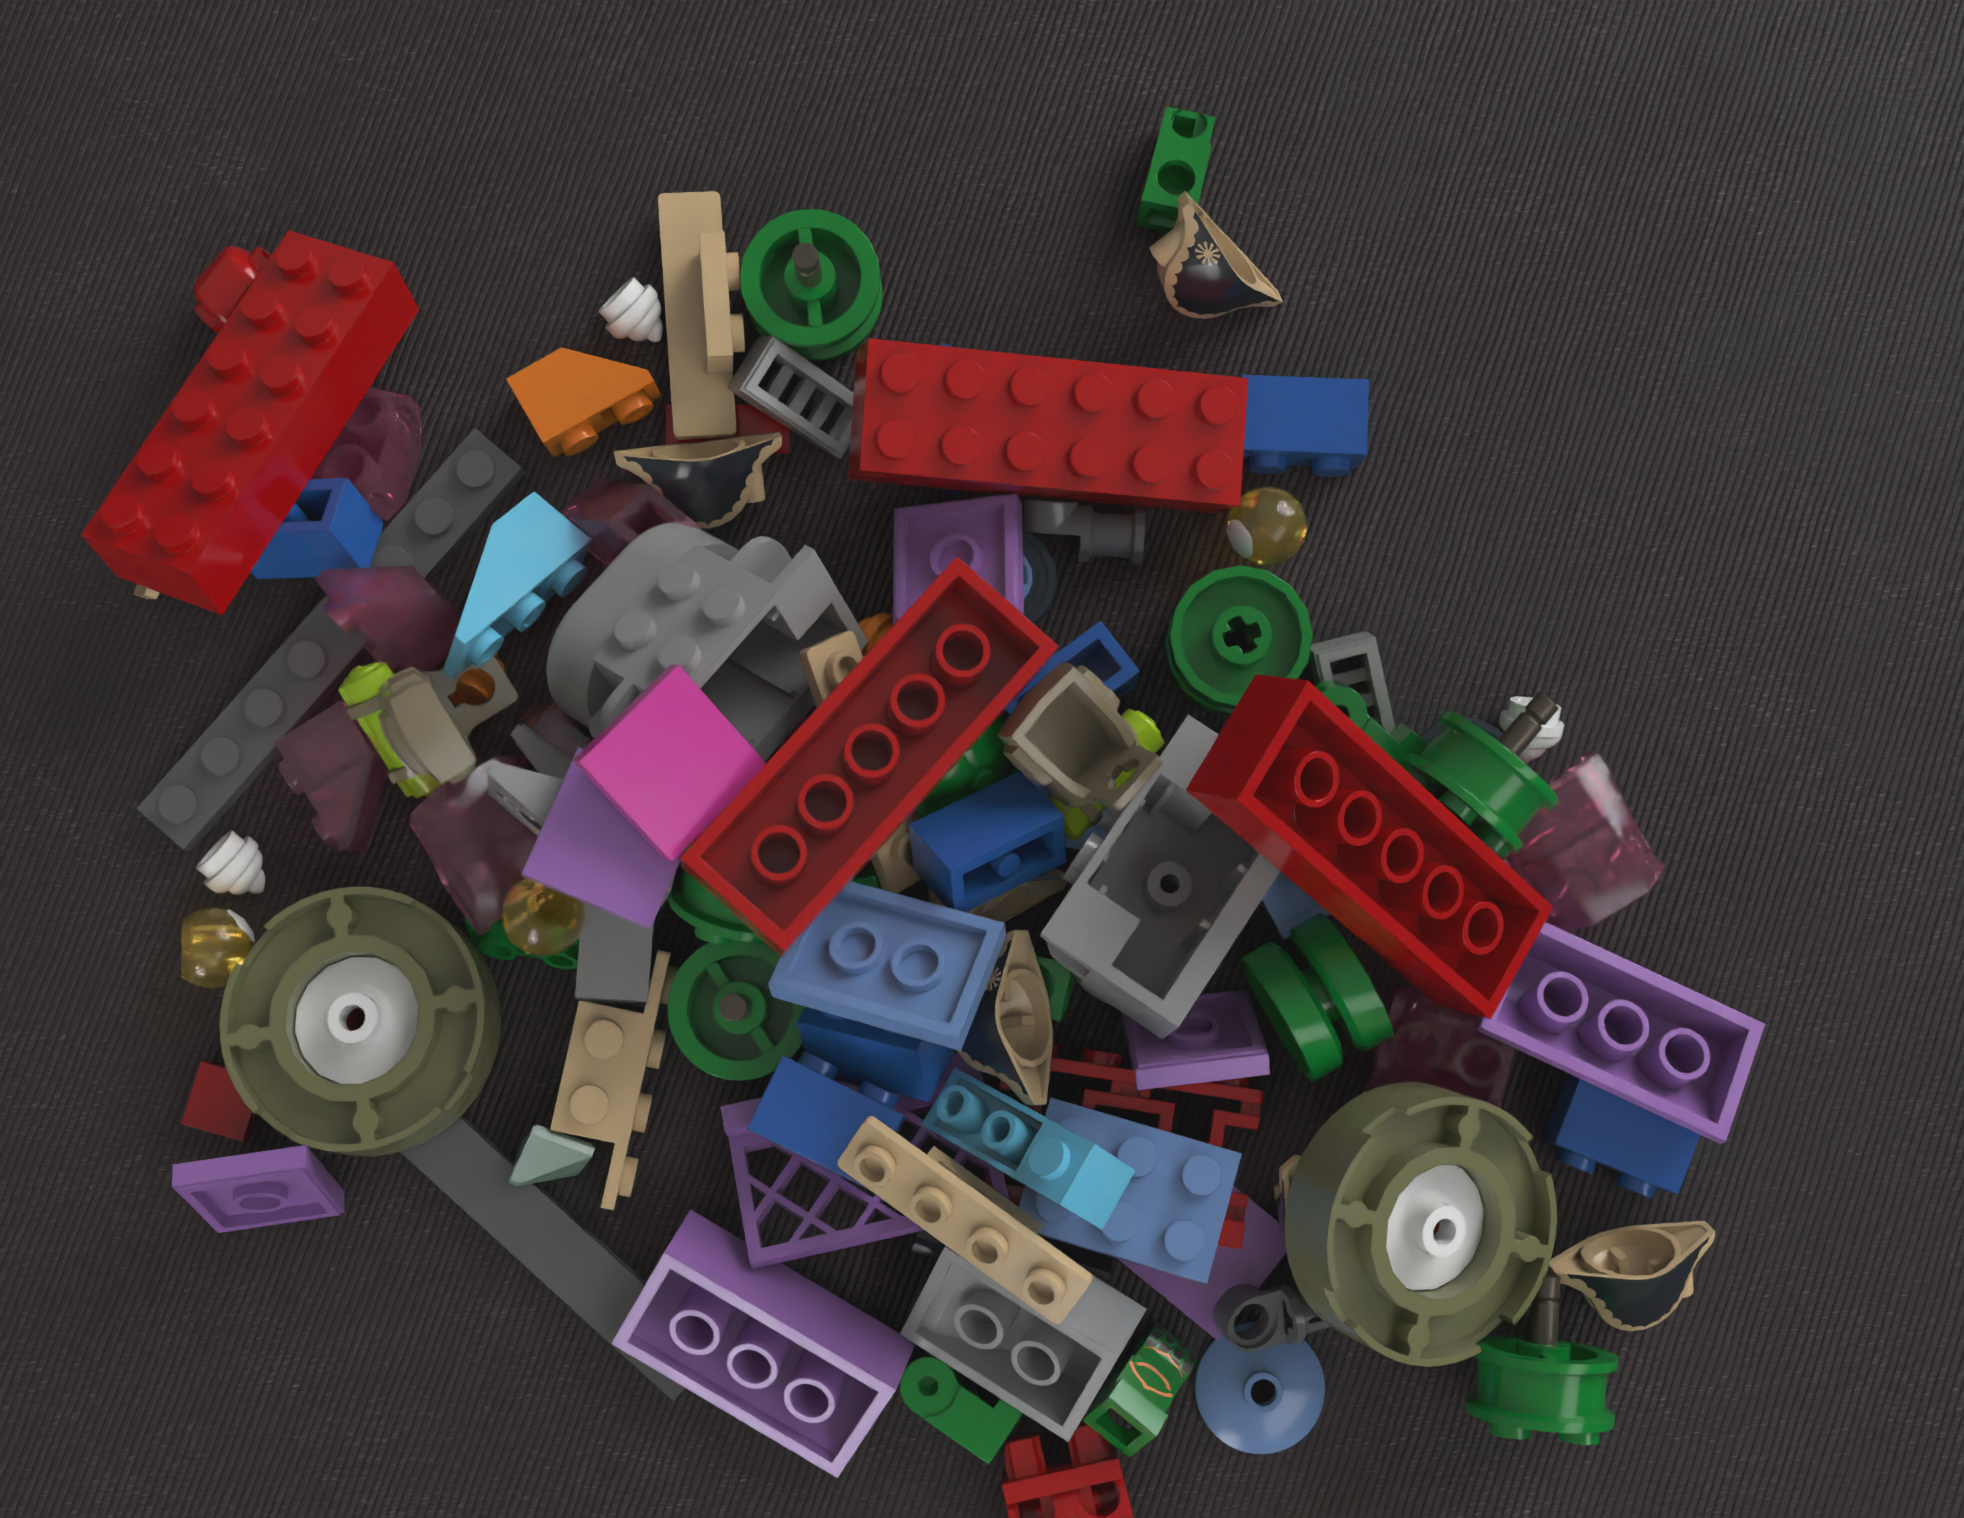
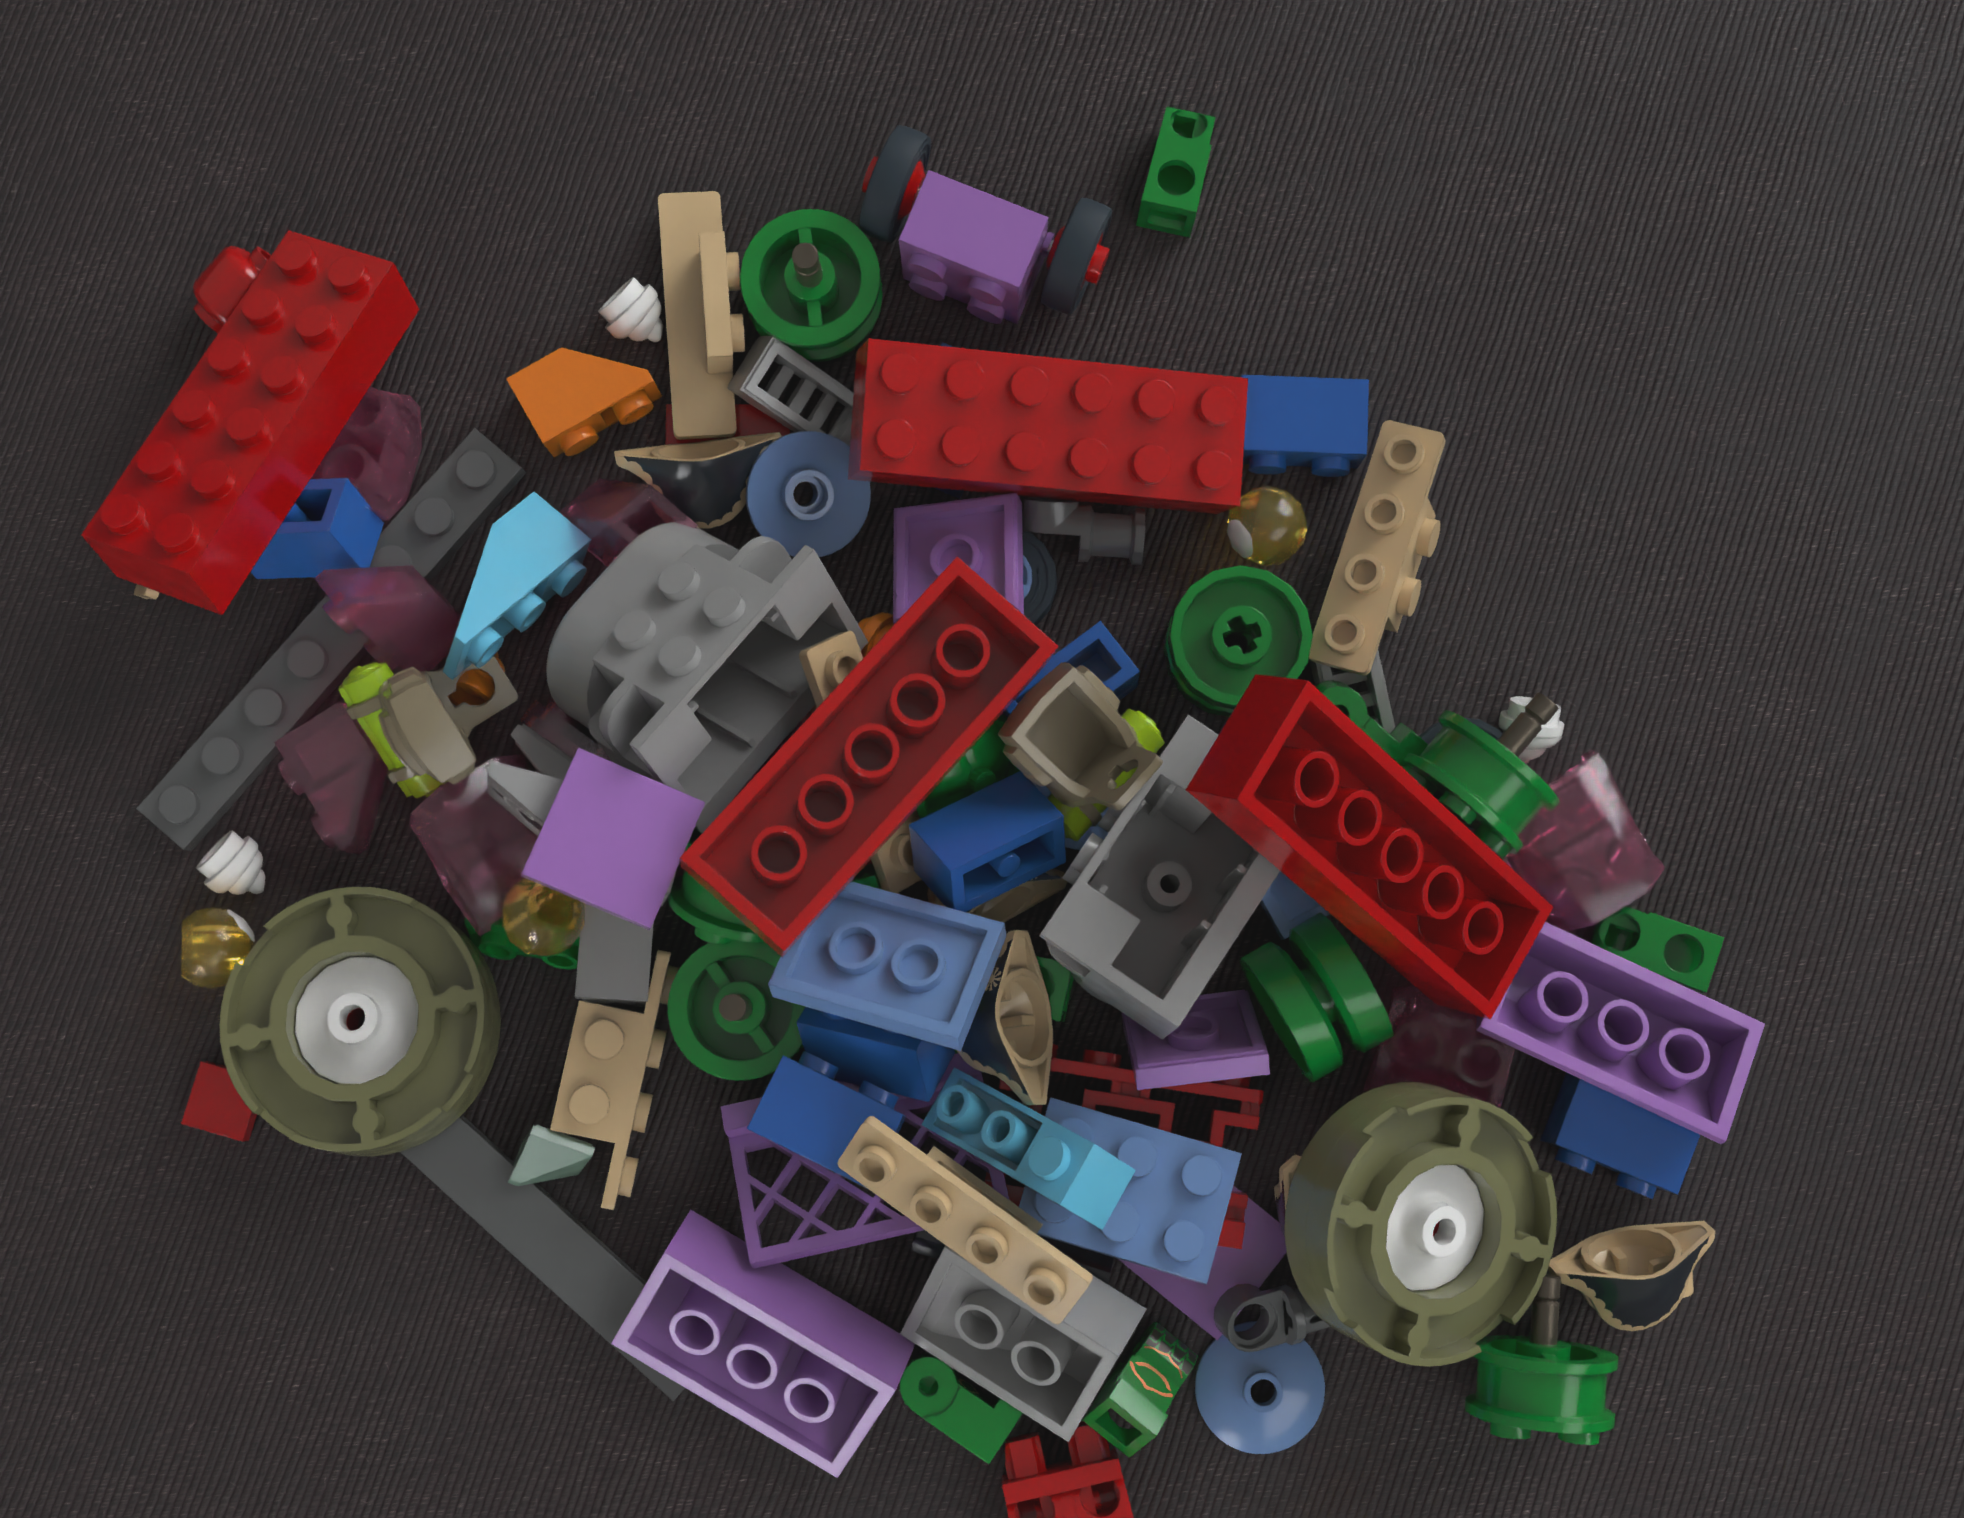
medium lavender tile [172,1145,345,1233] -> none
dark pink tile [572,664,766,862] -> none
hat [1149,191,1283,319] -> none
none -> medium blue dish [746,431,871,557]
none -> brick [860,125,1112,324]
none -> tan bracket [1309,420,1445,676]
none -> green leg [1590,902,1724,994]

